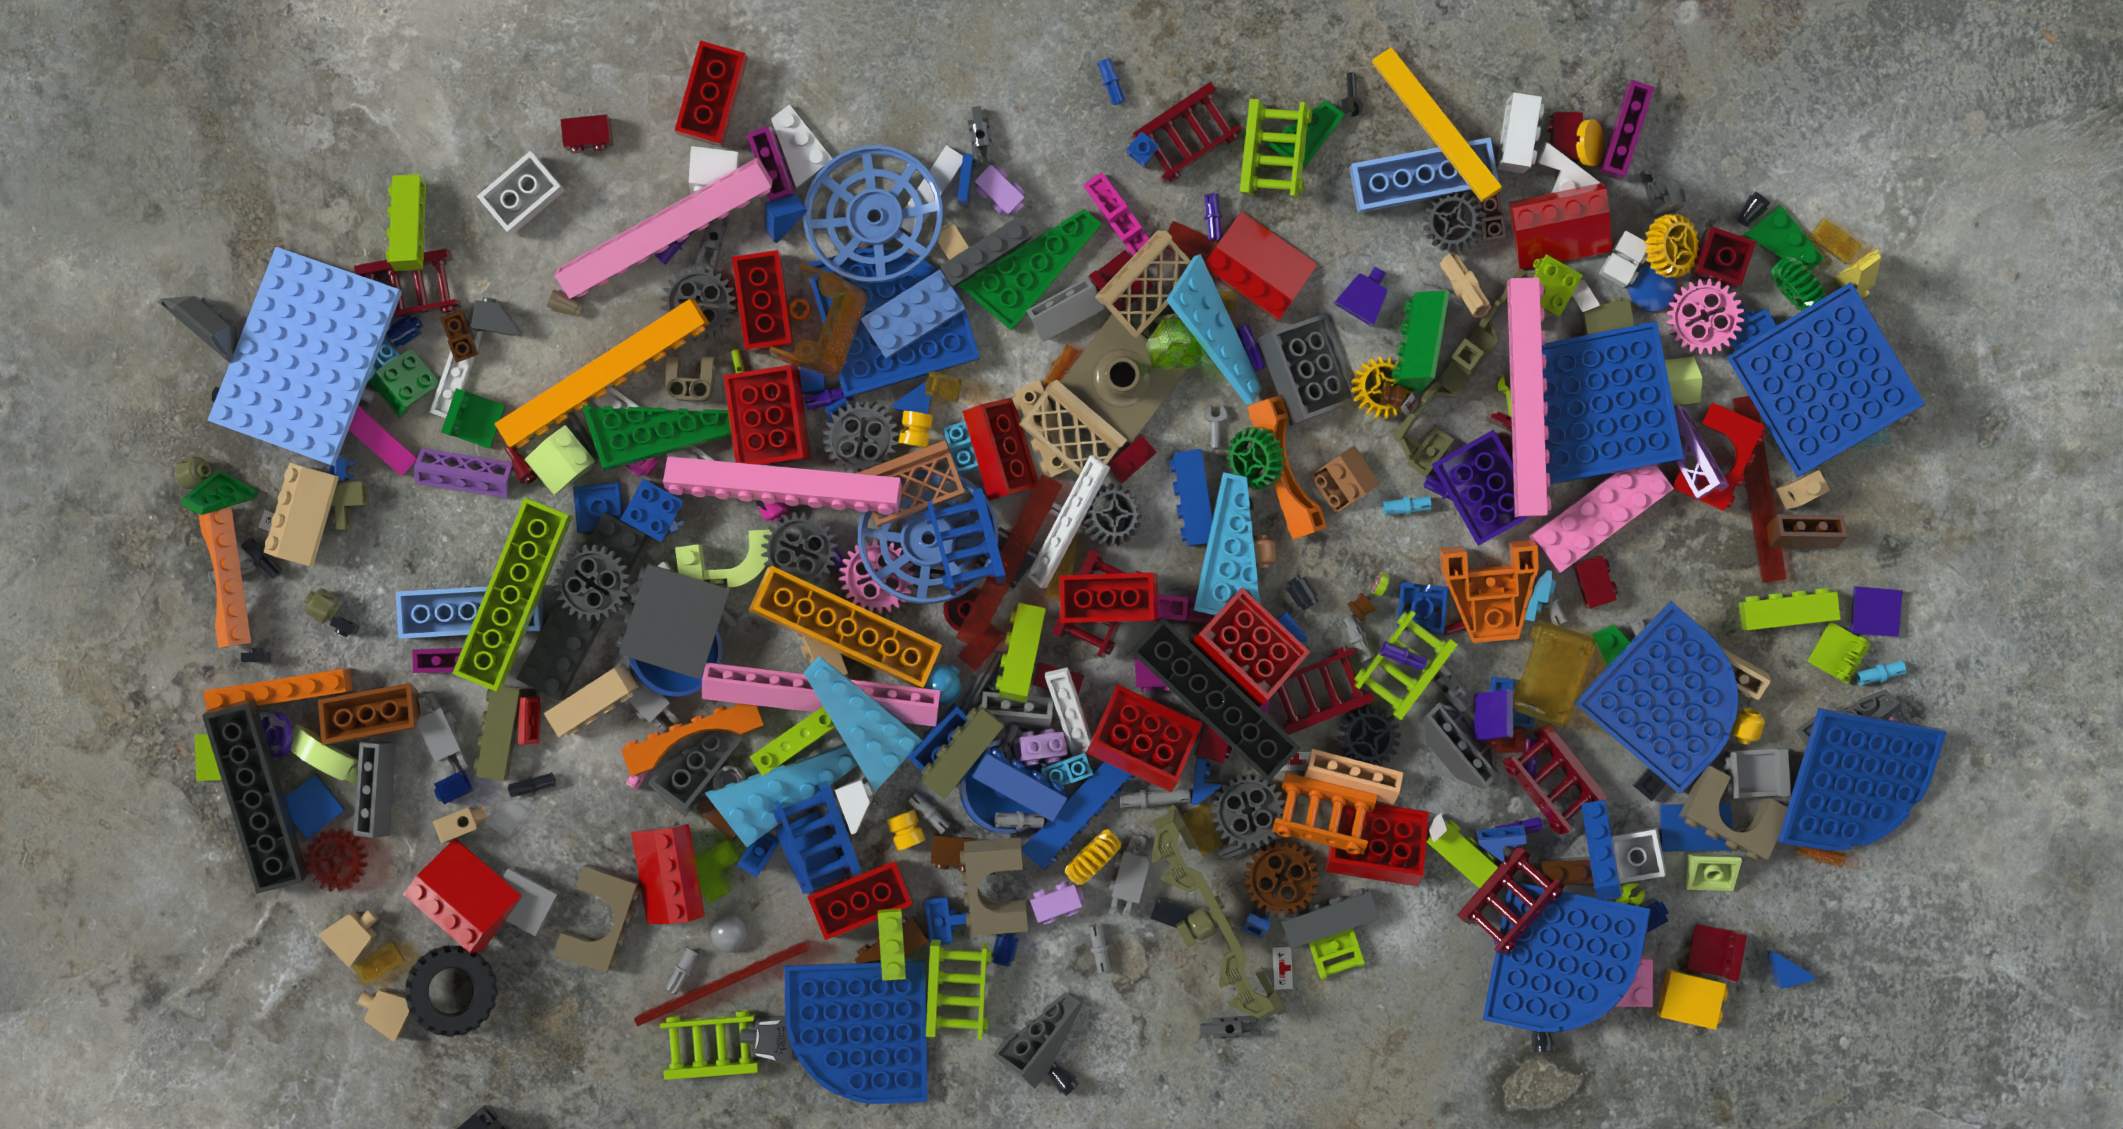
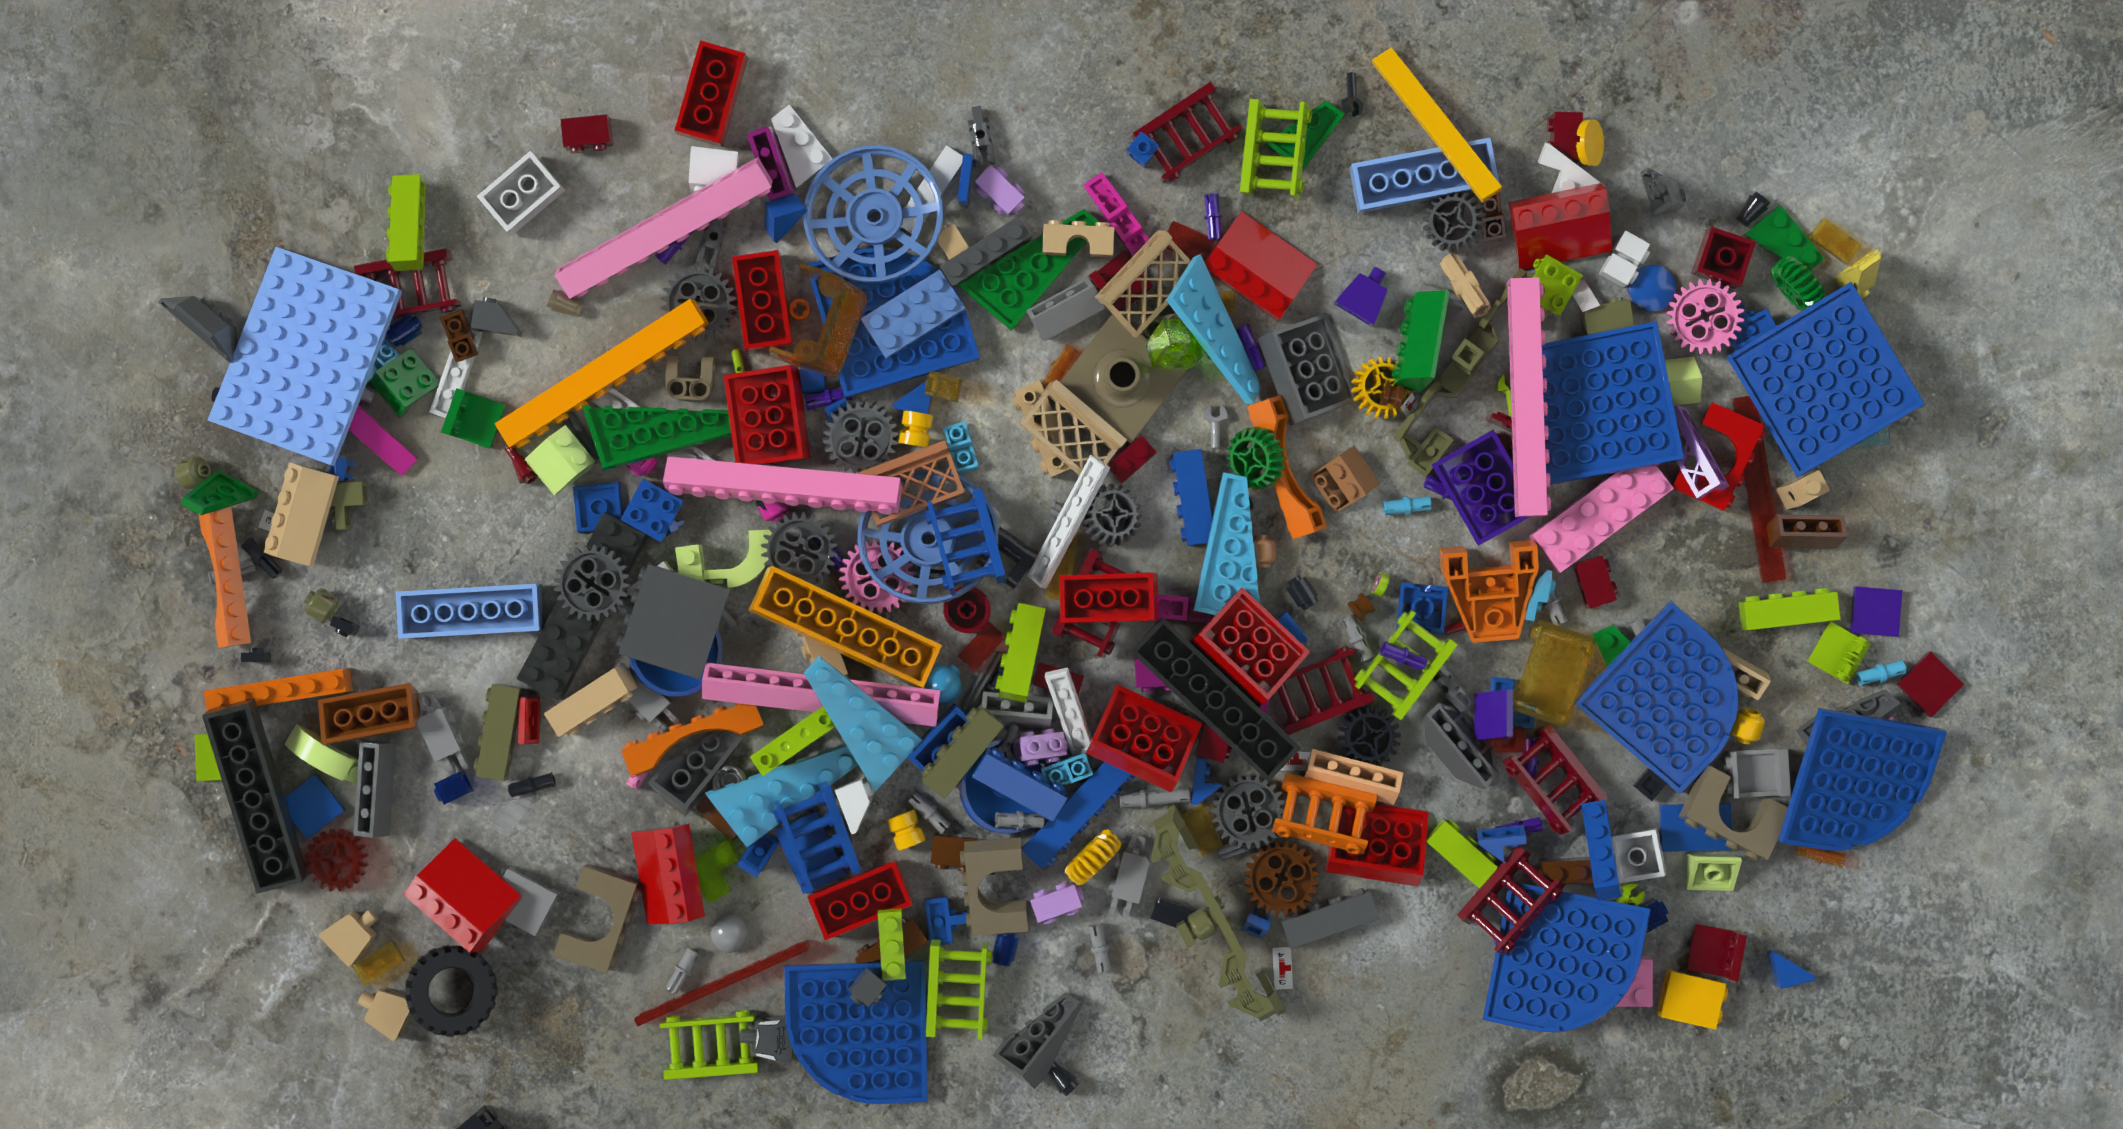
dark purple tile [262,712,293,759] -> none
magenta brick [412,648,463,673] -> none
medium lavender fence [414,448,513,498] -> none
tan torso [432,806,490,843] -> none
lime brick [452,497,573,692] -> none
clear red tile [956,474,1062,649] -> none
red slope [962,397,1040,501] -> none
blue axle [1097,58,1125,105] -> none
dark grey hinge [1200,1016,1261,1039] -> none
lime plate [1308,928,1365,981] -> none
white sticker [1427,813,1447,843] -> none
white brick [1496,92,1544,174] -> none
black cone [1531,1031,1555,1053] -> none
magenta brick [1598,80,1654,181] -> none
yellow gear [1644,214,1701,278] -> none
none -> dark grey brick [848,967,886,1007]
none -> tan arch [1043,220,1114,258]
none -> dark red tile [1896,651,1964,718]

